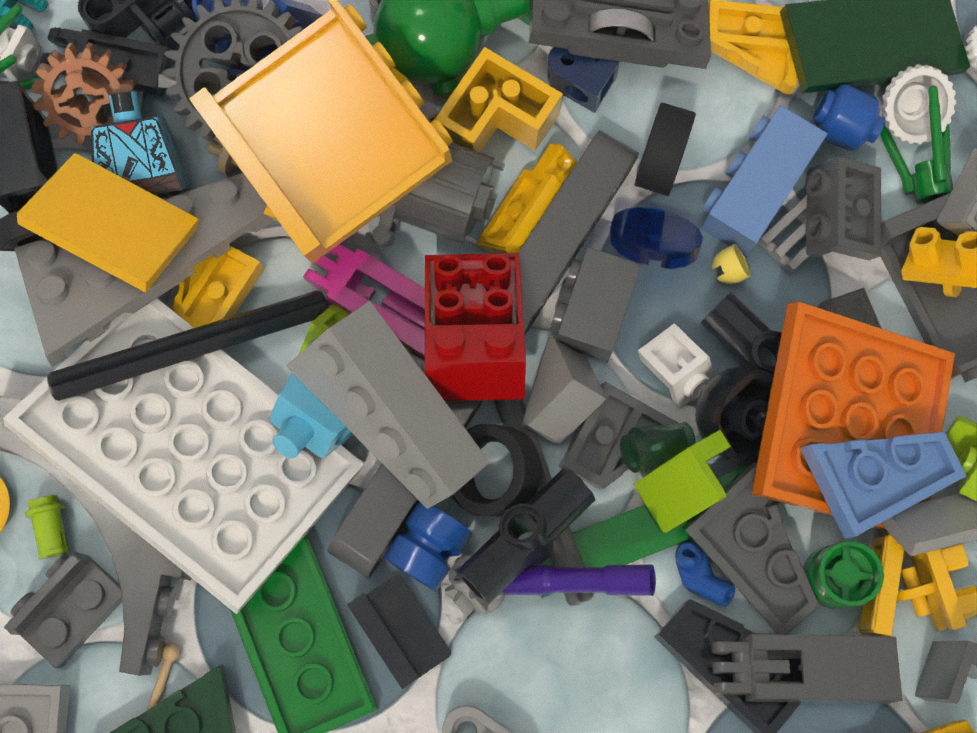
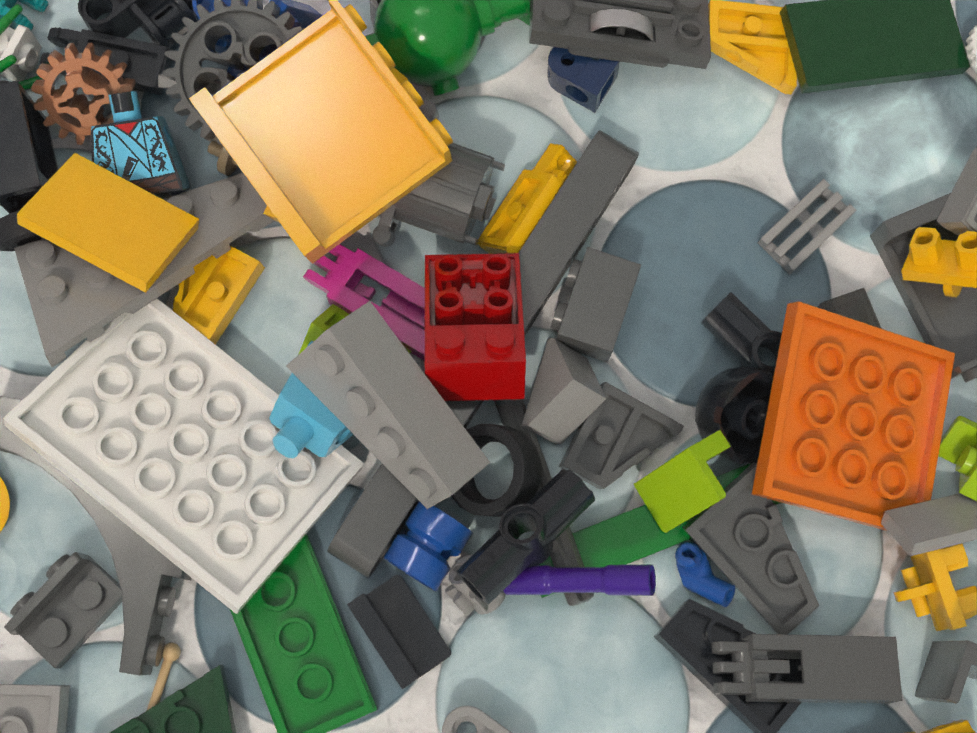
lime pin [24,495,71,559] -> none
black axle [47,290,328,401] -> none
yellow brick [435,47,563,153] -> none
clear blue tile [609,207,703,269] -> none
clear green cone [620,422,696,474] -> none
black tyre [634,102,696,196] -> none
white bracket [638,323,714,408] -> none
medium blue brick [701,105,828,257] -> none
light yellow hinge [712,244,751,285] -> none
medium blue wing [800,432,966,539] -> none
green wheel [803,541,884,609] -> none
dark grey bracket [805,156,881,260] -> none
blue head [812,84,885,152] -> none
yellow tile [858,534,904,637] -> none
green plant [880,85,953,204] -> none
white hat [881,64,956,145] -> none

